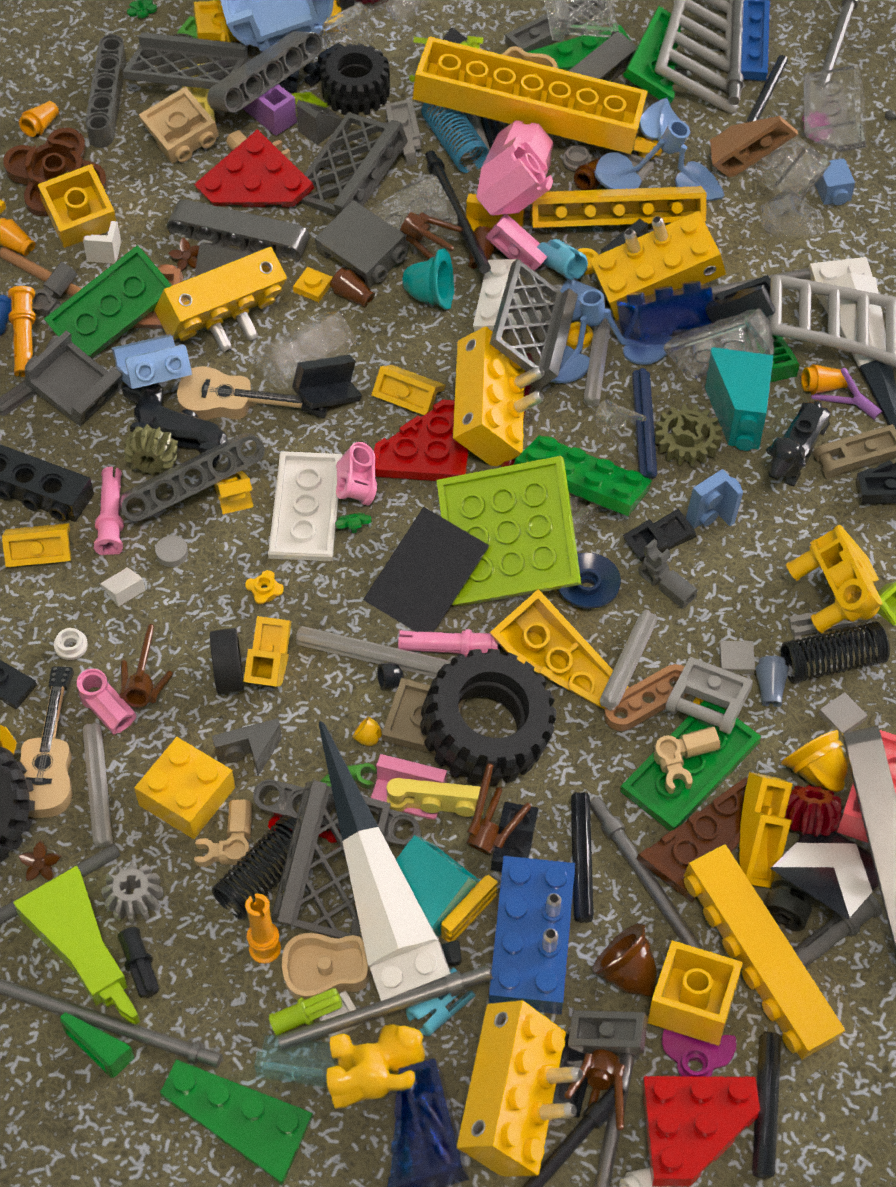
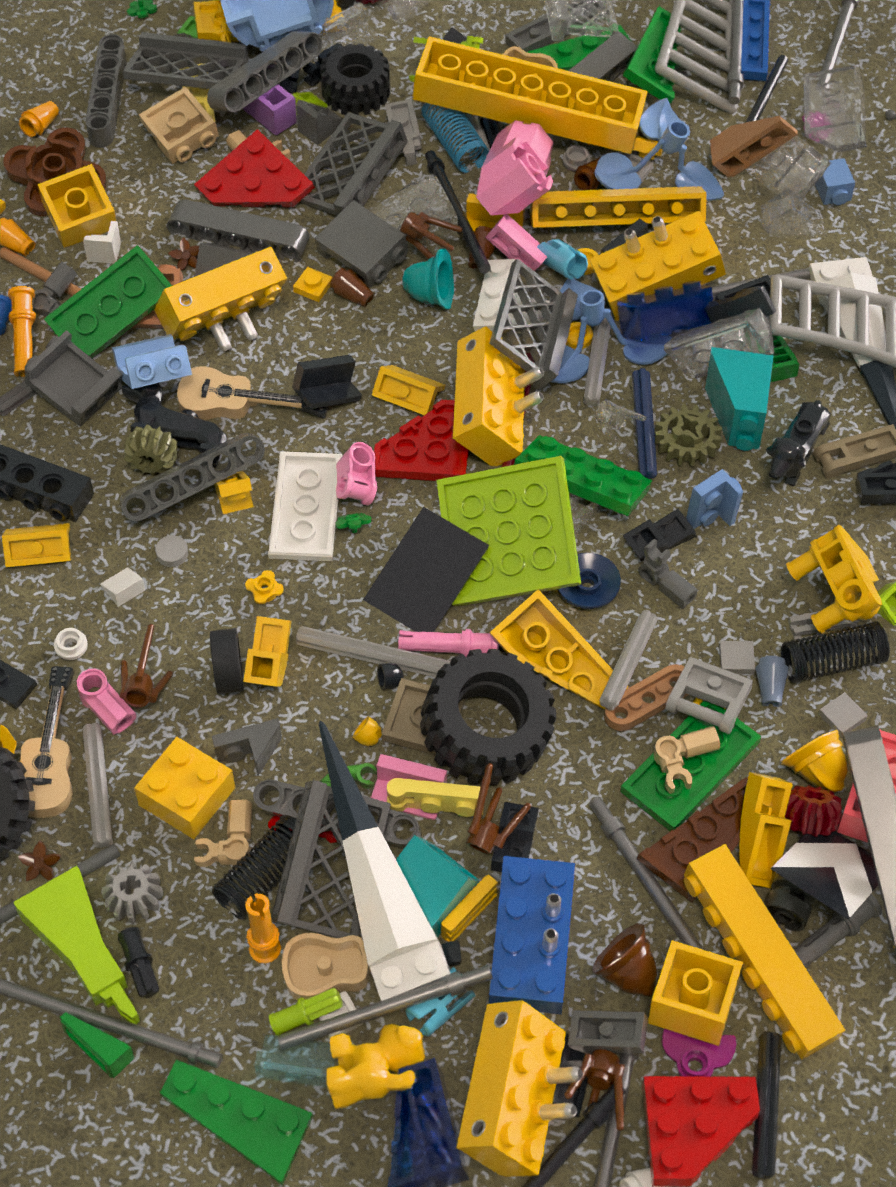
bright pink pin [94,467,124,555] -> none
clear slope [246,310,357,391] -> none
black axle [571,792,594,923] -> none
light orange cone [801,364,848,395] -> none
medium lavender plant [811,368,882,420] -> none

